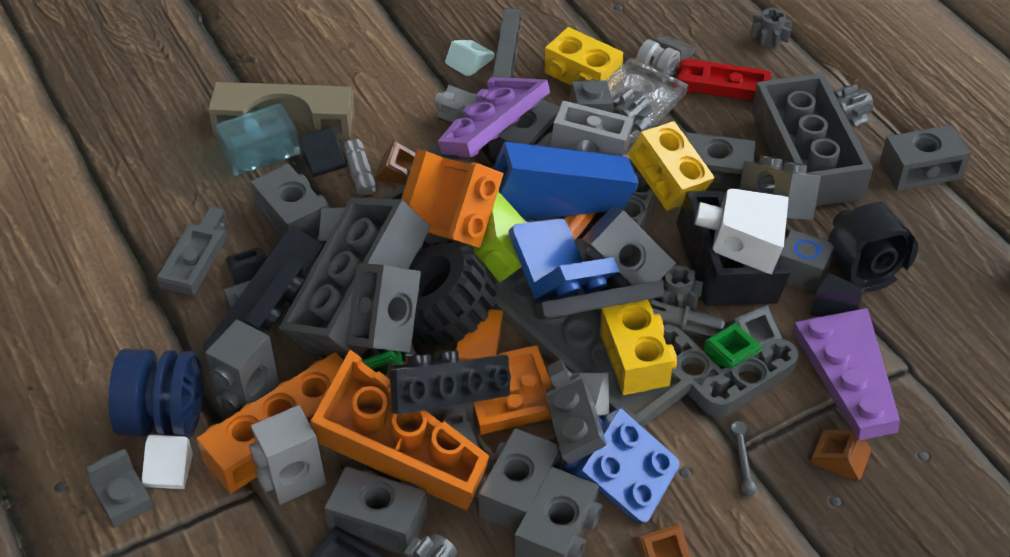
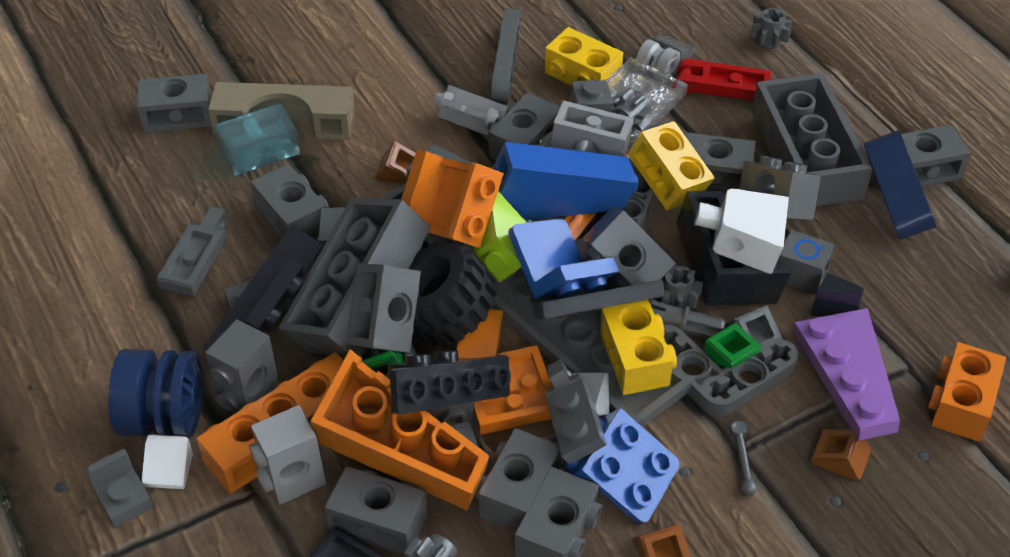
black slope [225,247,268,285] -> none
black slope [299,127,346,177] -> none
light grey axle [343,139,376,197] -> none
medium lavender wing [438,77,550,159] -> none
light aqua slope [445,40,495,76] -> none
black brick [827,202,918,291] -> none
dark grey gear [834,84,873,127] -> none
none -> dark grey brick [137,73,212,132]
none -> dark blue beam [863,130,936,240]
none -> orange brick [928,342,1006,442]

